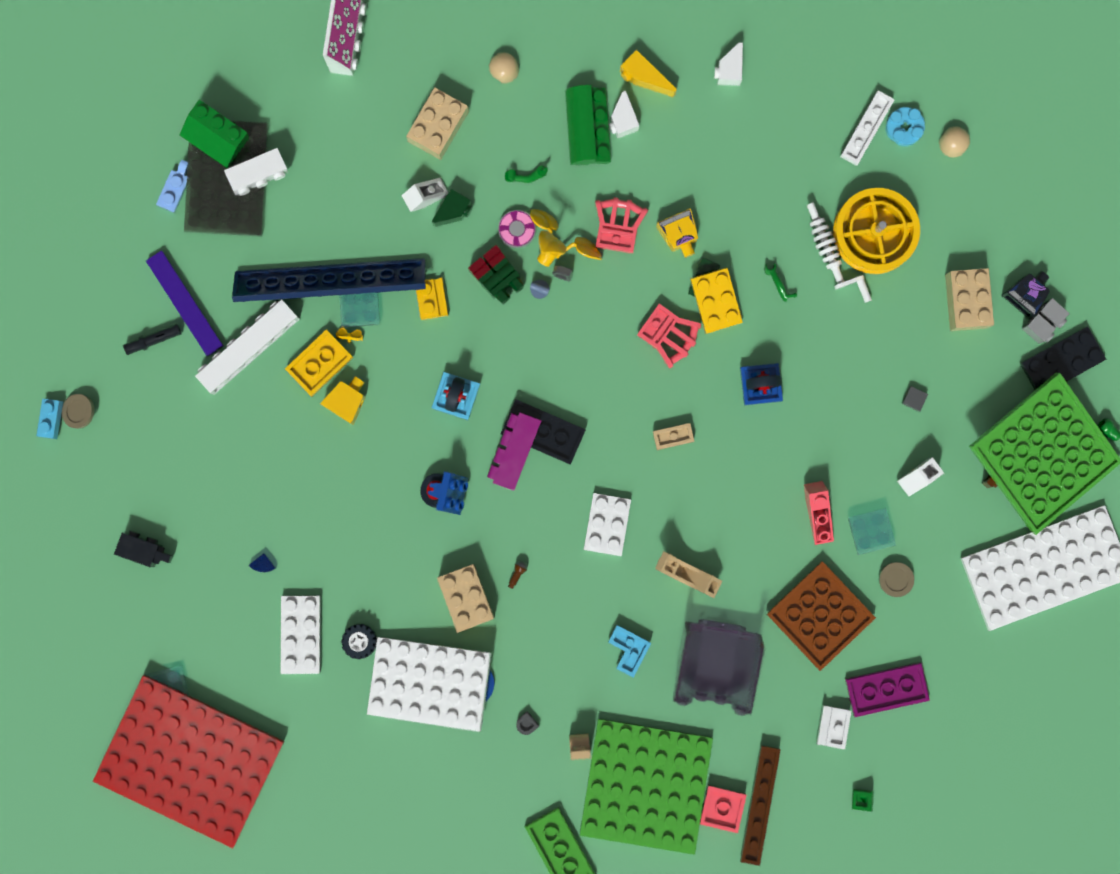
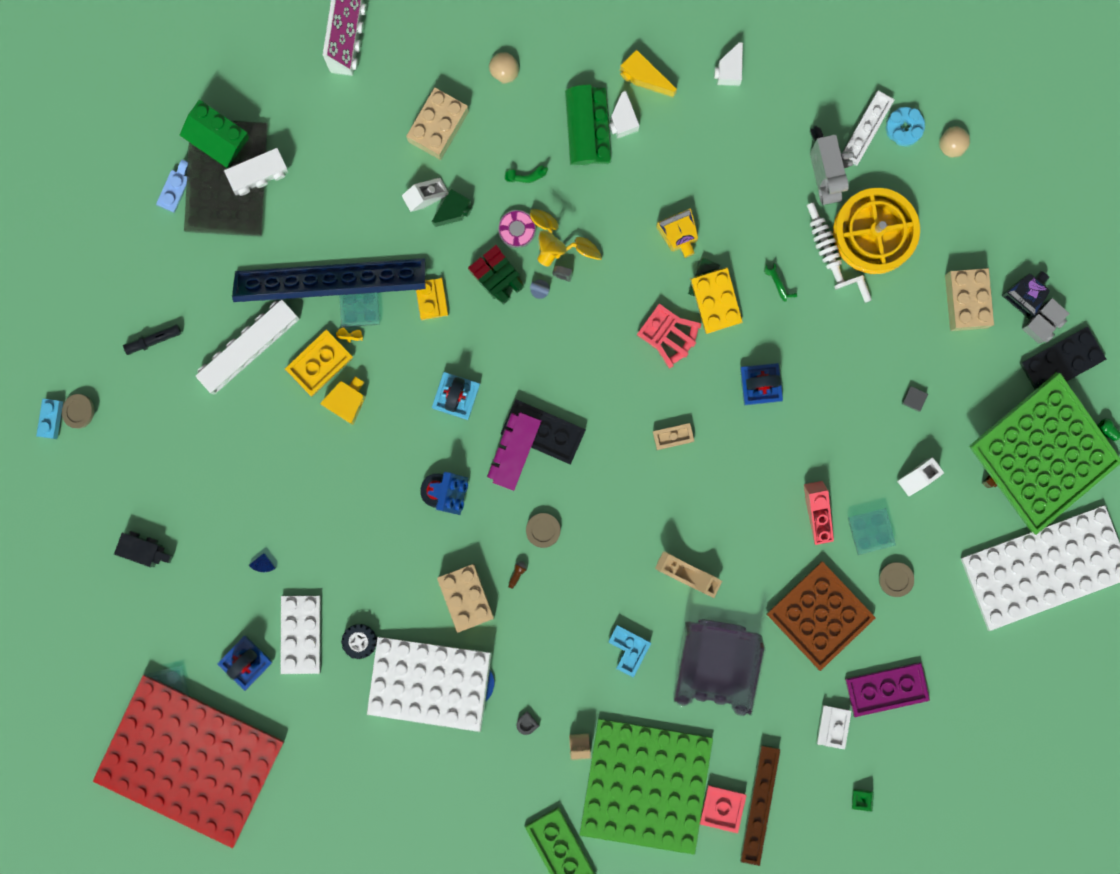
dark purple tile [146,250,224,356] -> none
white plate [584,493,631,556] -> none
coral plate [595,197,649,254] -> none
none -> blue plate [217,635,273,691]
none -> dark tan piece [526,513,560,548]
none -> light grey piece [810,126,854,205]

